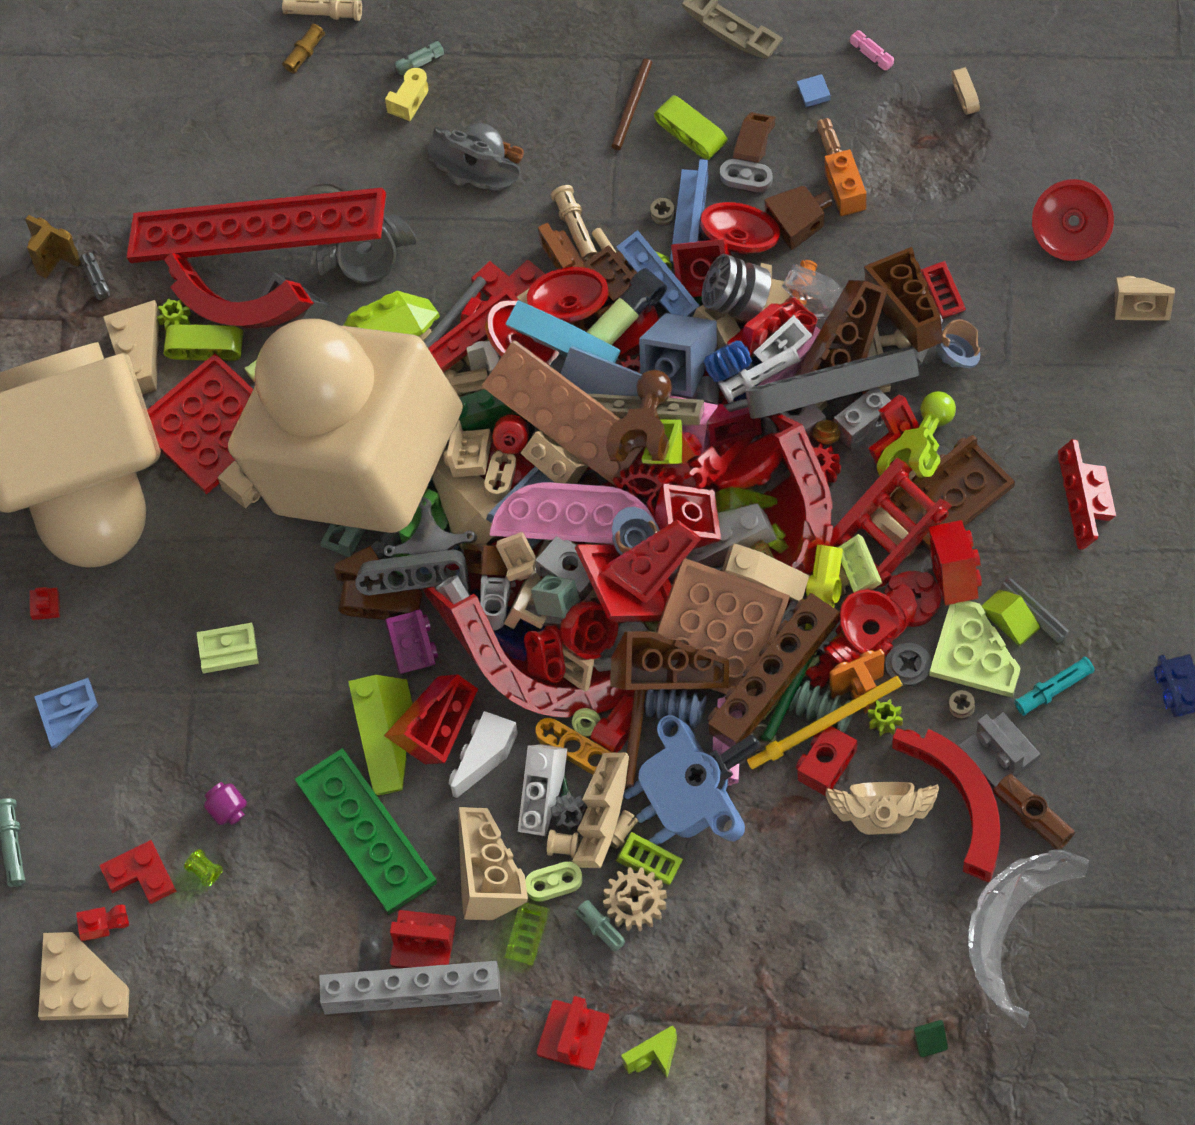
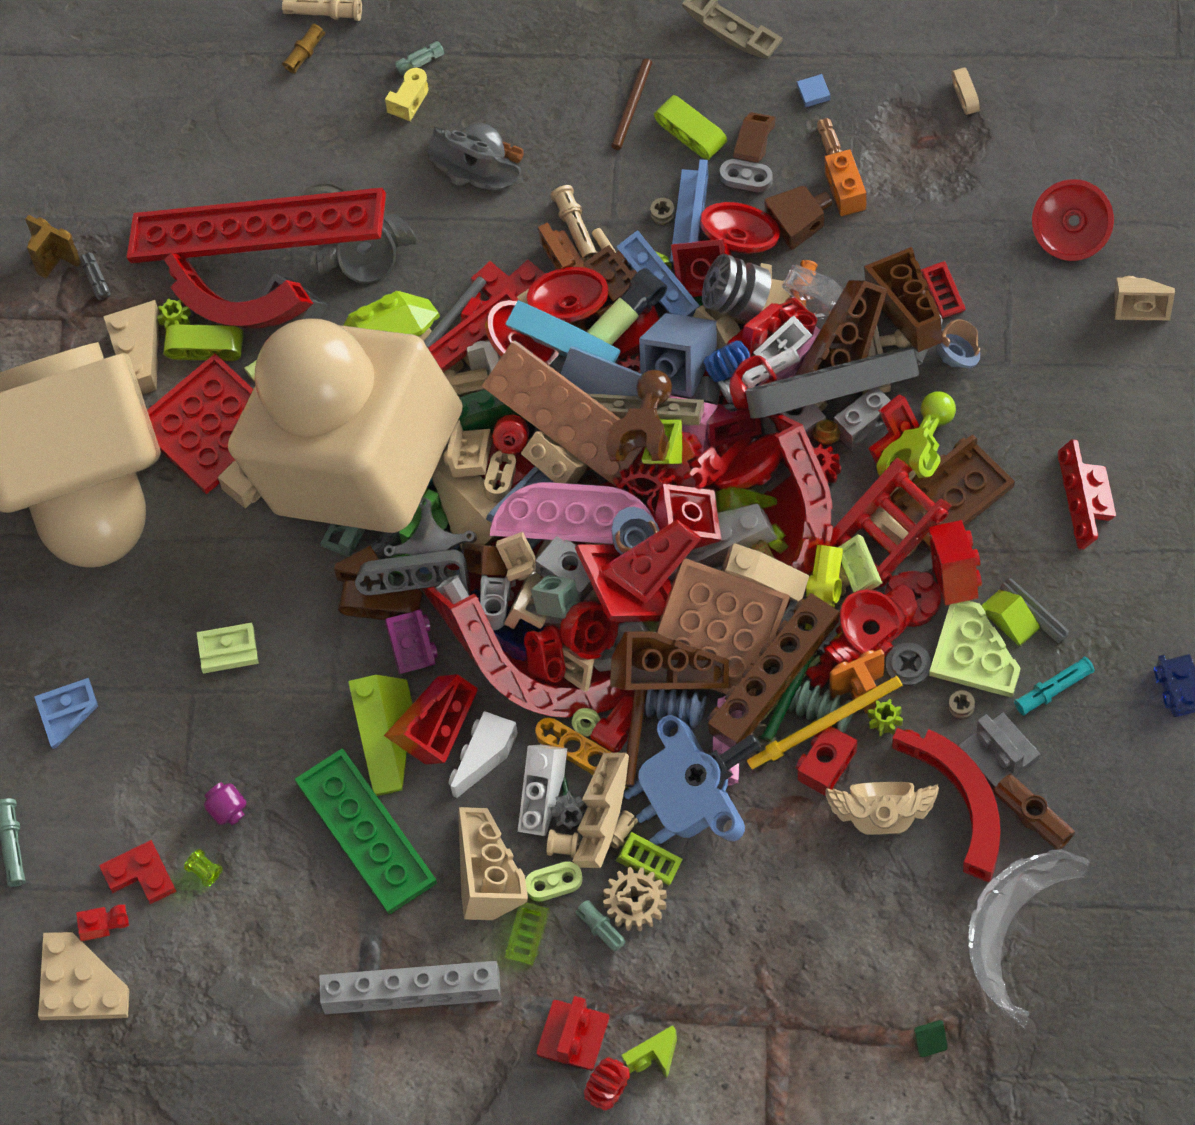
red tile [30,587,60,620] -> none
red bracket [390,910,457,968] -> none
bright pink axle [850,30,894,70] -> none
none -> red gear [584,1057,630,1111]
none -> red piece [729,355,777,409]

